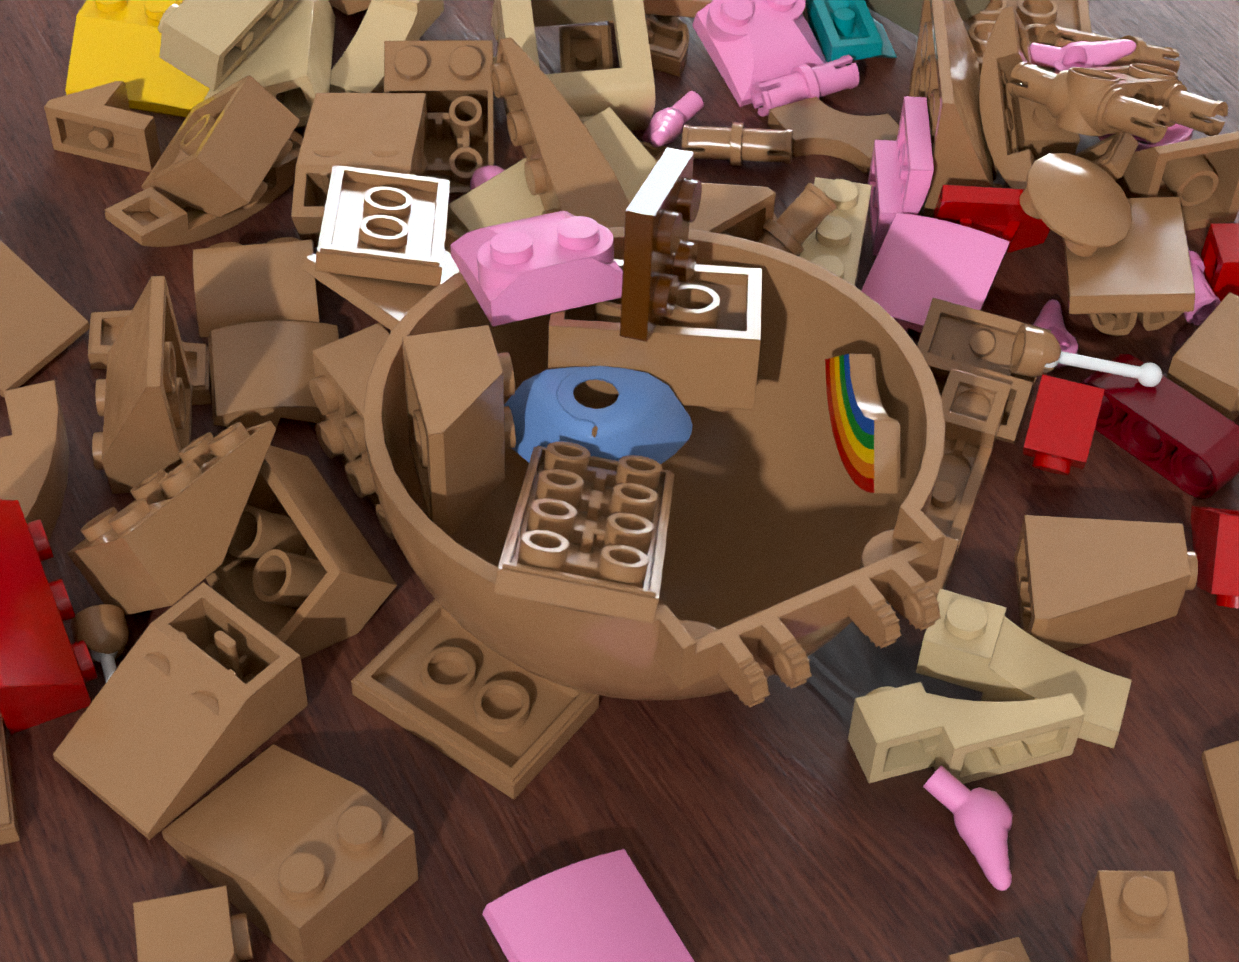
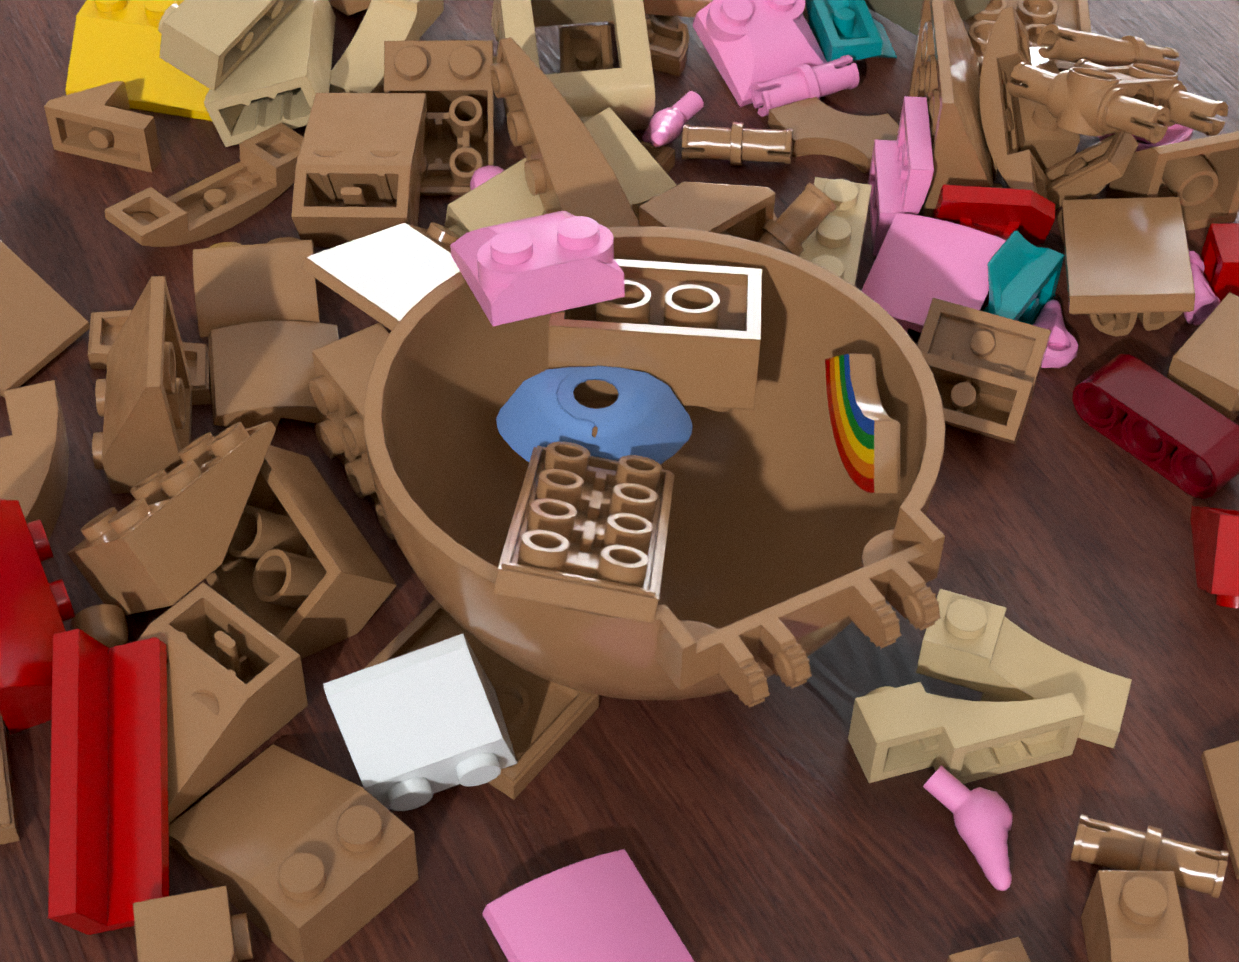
medium nougat slope [141,75,300,217] -> none
tile [315,165,450,286] -> none
medium nougat slope [402,325,516,537] -> none
reddish brown plate [620,147,702,342] -> none
medium nougat slope [925,368,1012,599] -> none
hinge [1010,325,1162,387] -> none
medium nougat slope [1014,515,1198,652] -> none
medium nougat dish [1019,153,1132,257] -> none
red brick [1022,374,1105,475] -> none
bright pink animal [1030,39,1137,74] -> none
none -> red panel [48,628,169,935]
none -> white slope [323,634,517,811]
none -> teal slope [983,231,1064,325]
none -> medium nougat pin [1071,814,1229,899]

